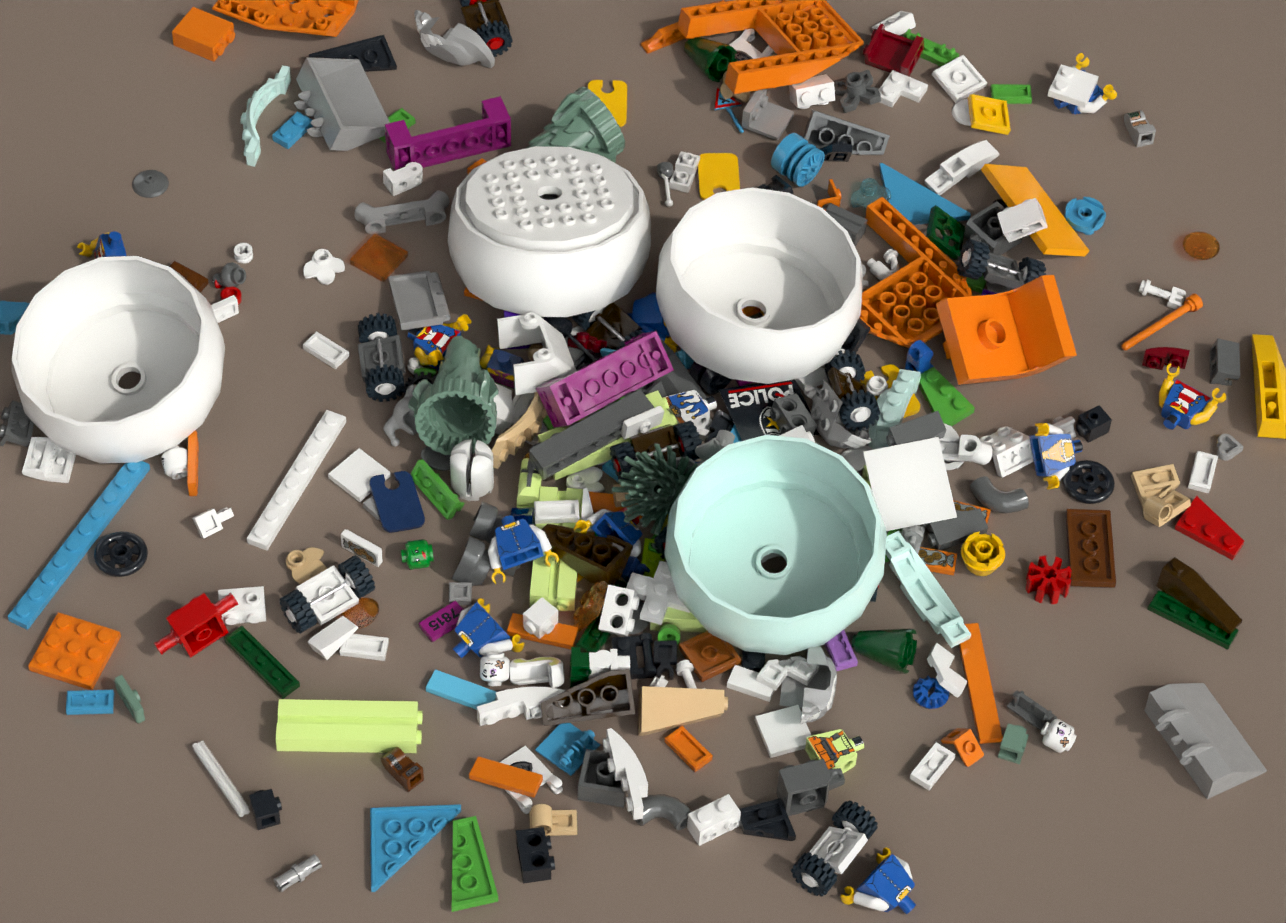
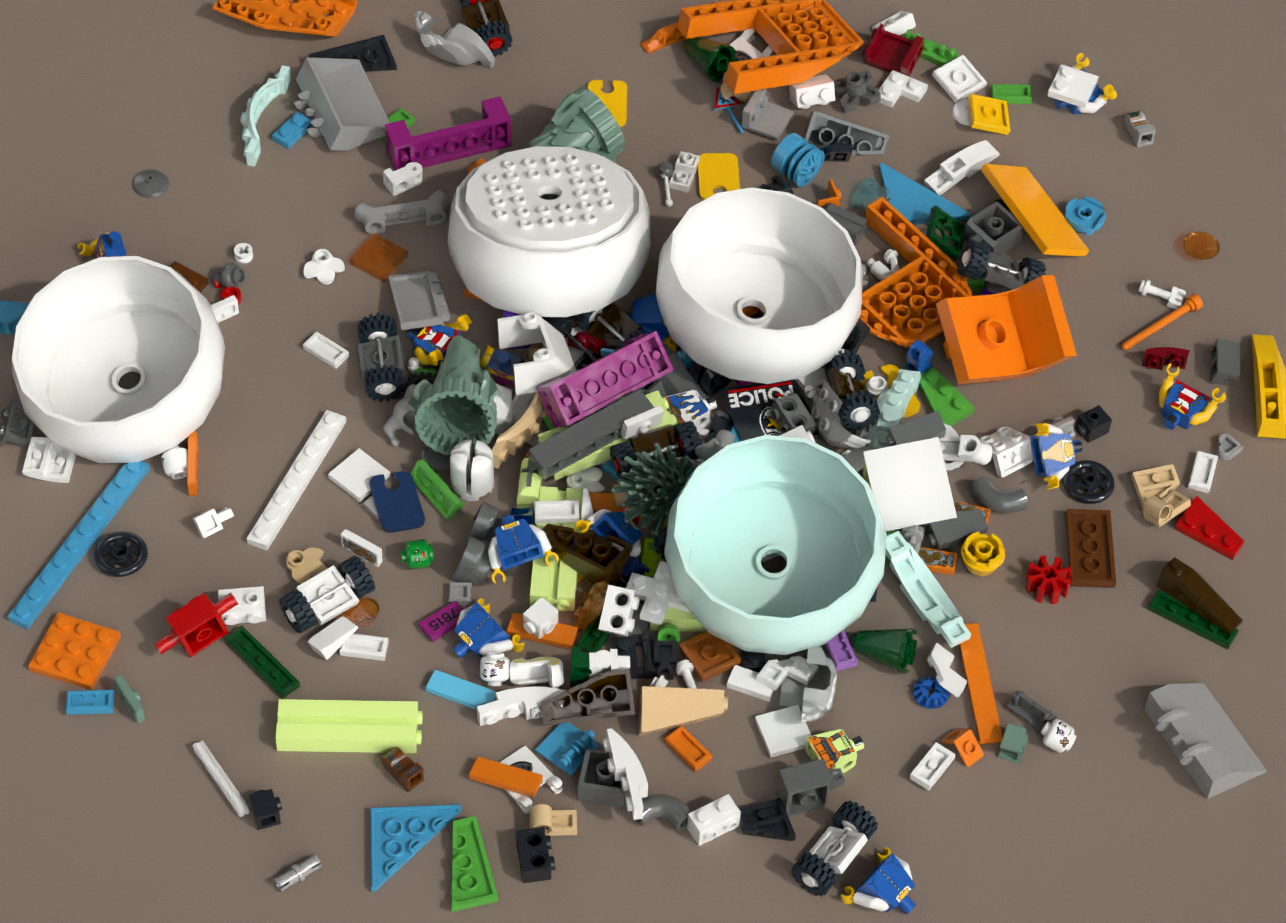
orange brick [172,7,235,62] -> none
white brick [997,198,1048,243] -> none

